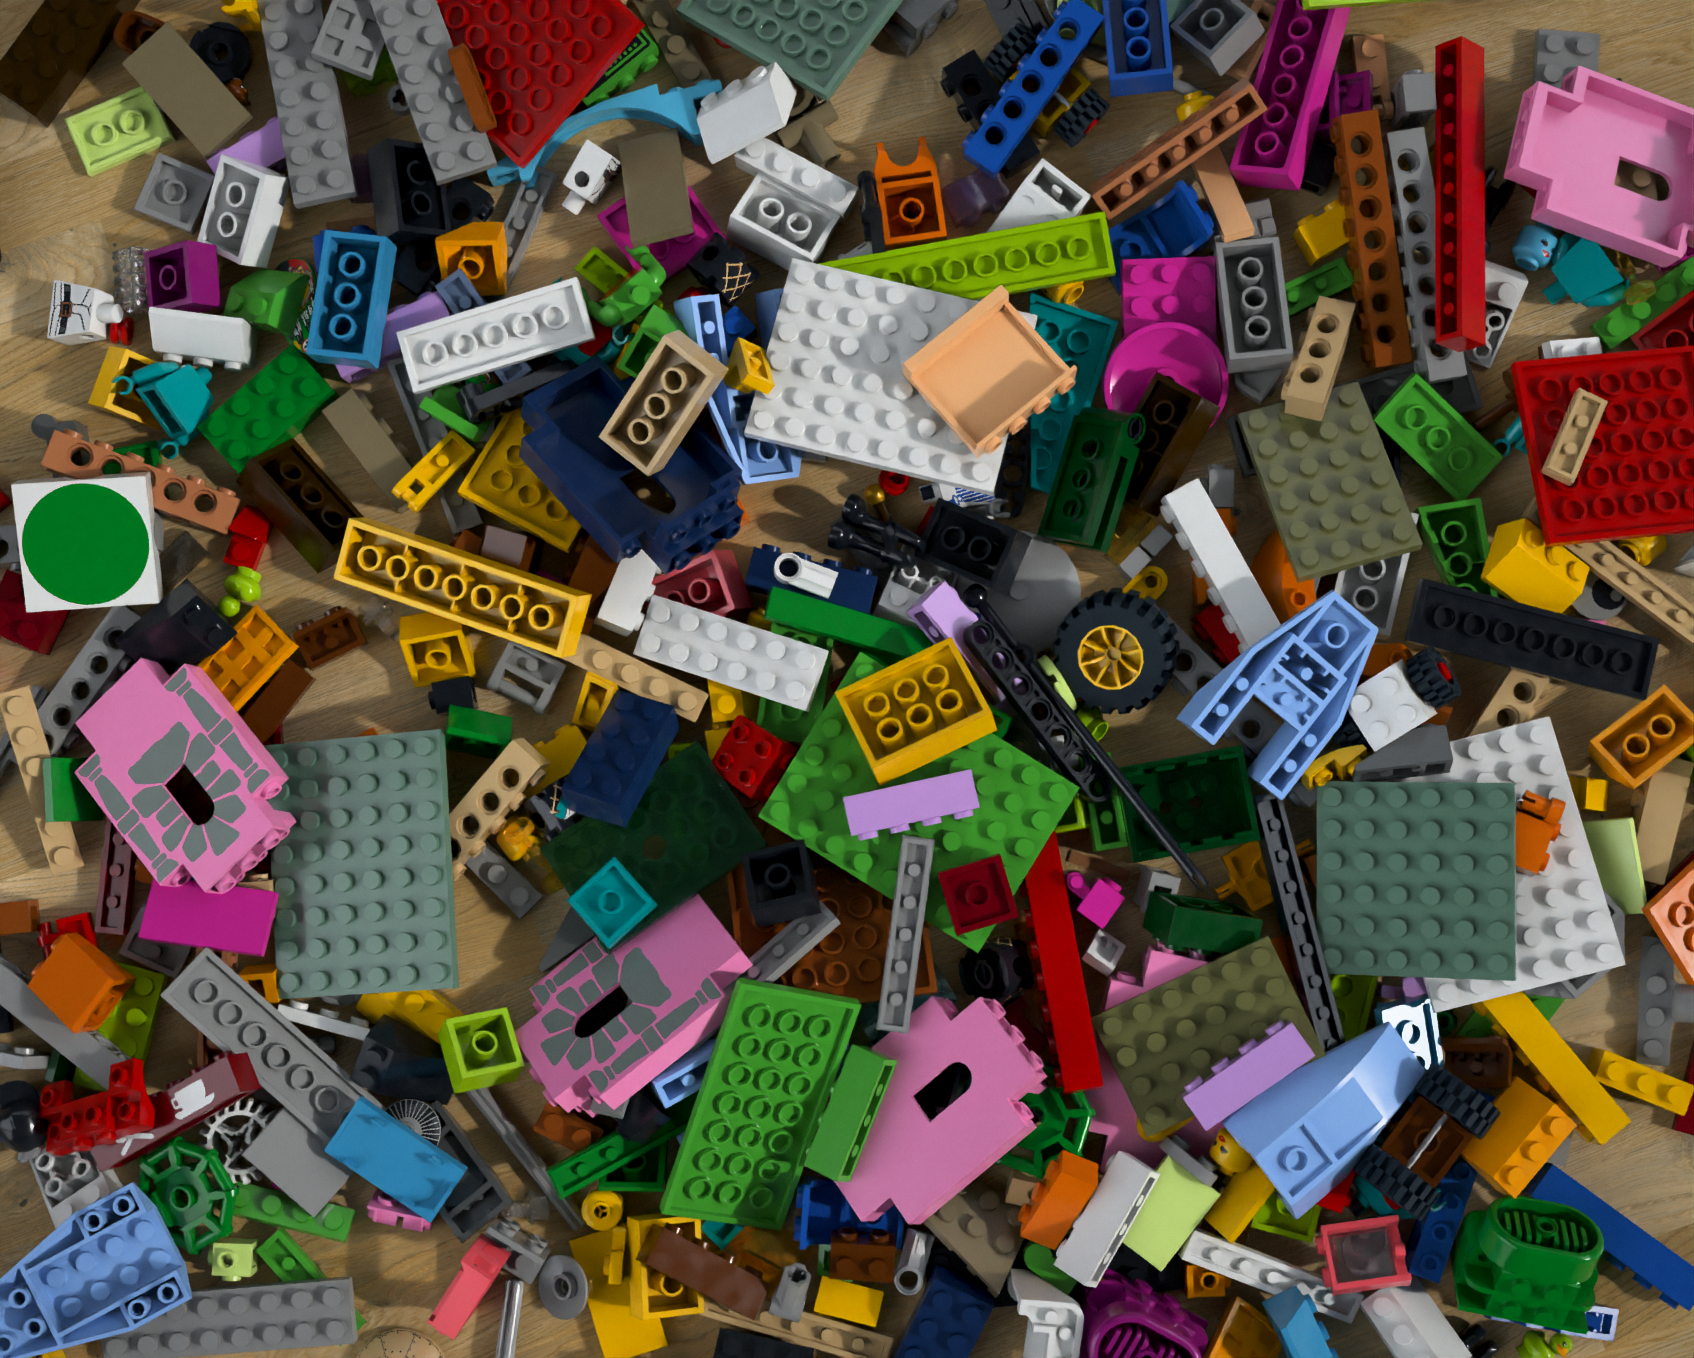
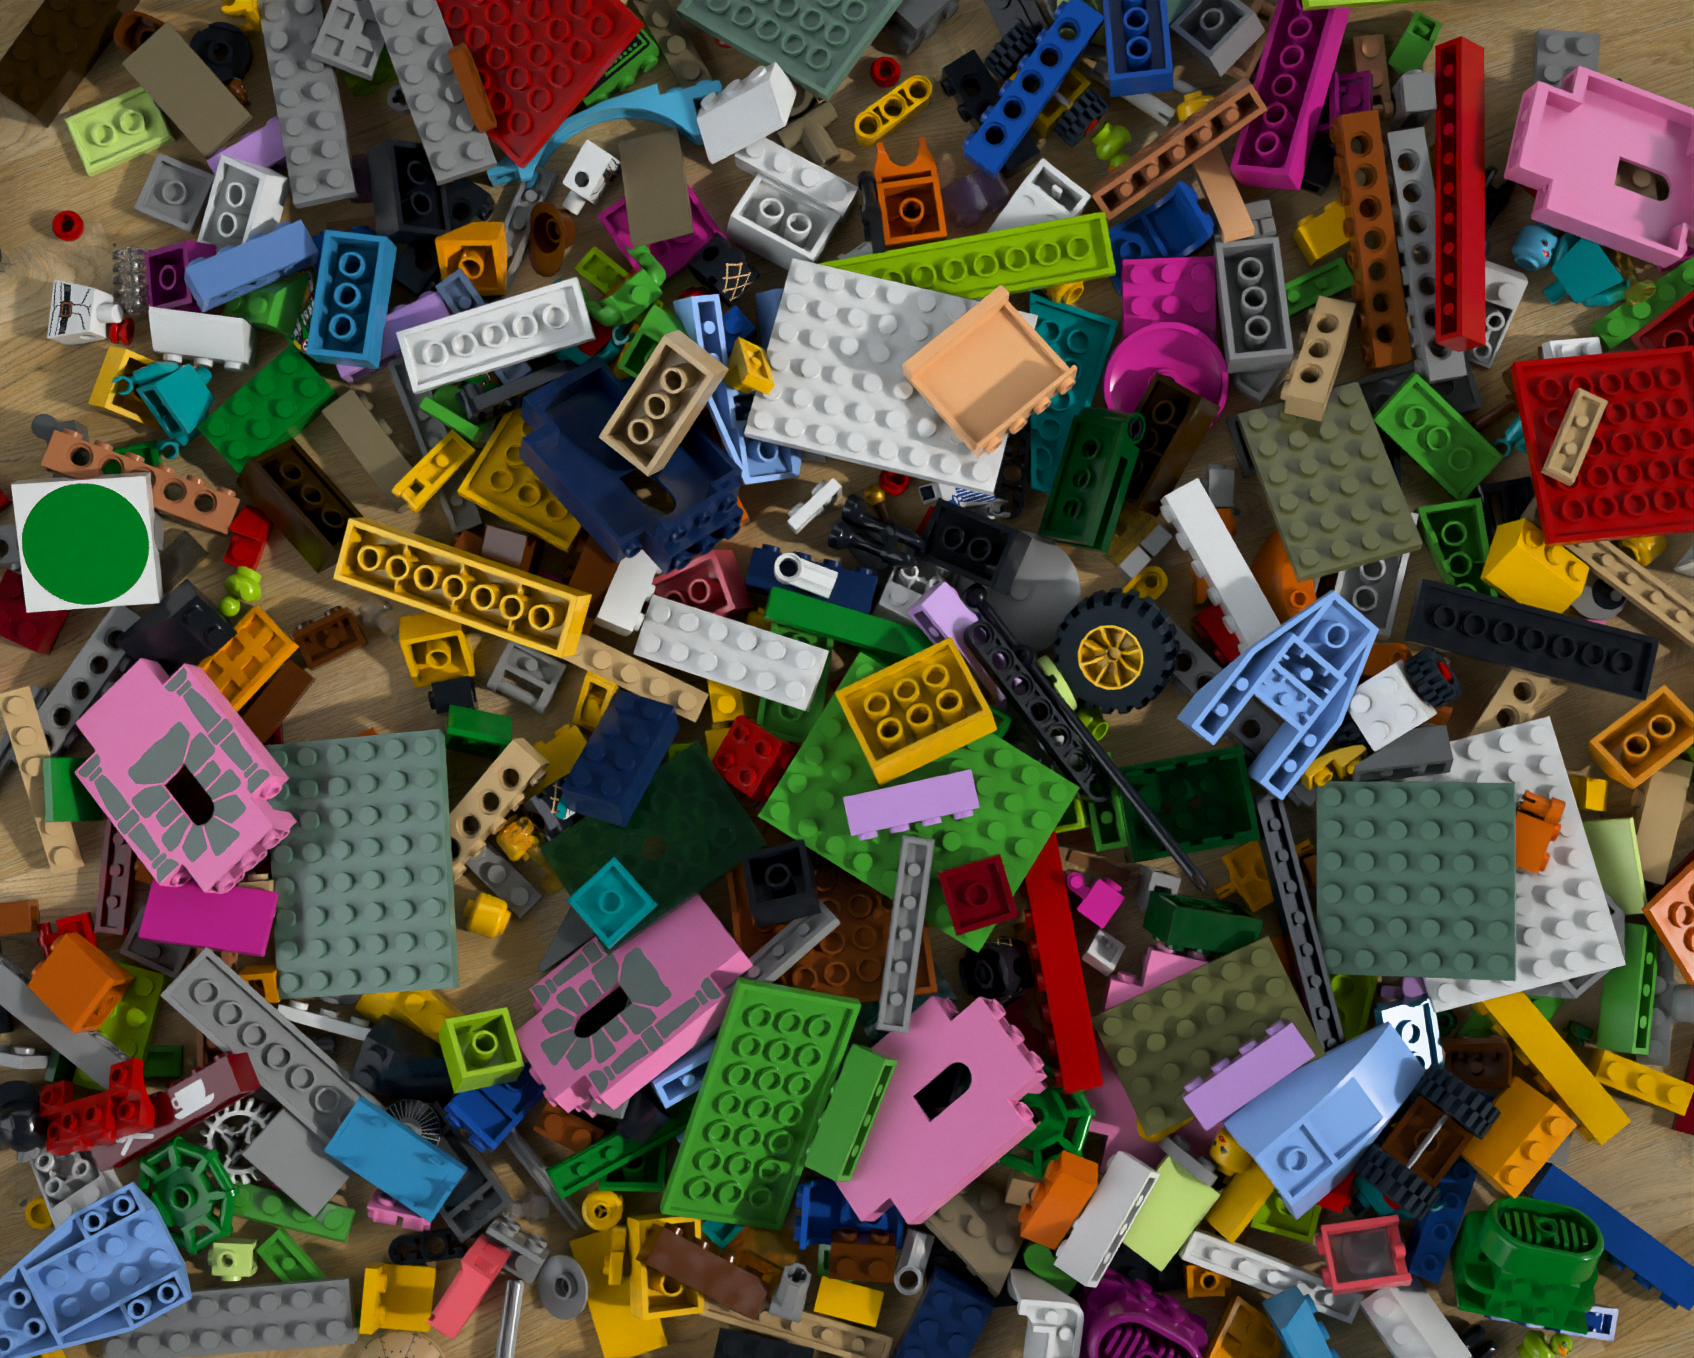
none -> yellow tile [25,1196,54,1230]
none -> red plate [52,210,84,242]
none -> bright green tile [143,1045,183,1078]
none -> medium blue brick [184,219,319,313]
none -> yellow bracket [359,1261,436,1335]
none -> black beam [388,1228,481,1266]
none -> blue bracket [443,1061,546,1154]
none -> yellow head [462,892,512,939]
none -> reddish brown piece [529,201,576,277]
none -> white plate [787,478,842,534]
none -> yellow beam [854,75,932,147]
none -> red plate [870,57,901,88]
none -> white pin [1089,59,1176,127]
none -> lime animal [1090,121,1132,172]
none -> bright green slope [1387,10,1442,75]
none -> black plate [1473,476,1534,548]
none -> dark green plate [1562,1020,1594,1047]
none -> bright green brick [1596,923,1660,1055]

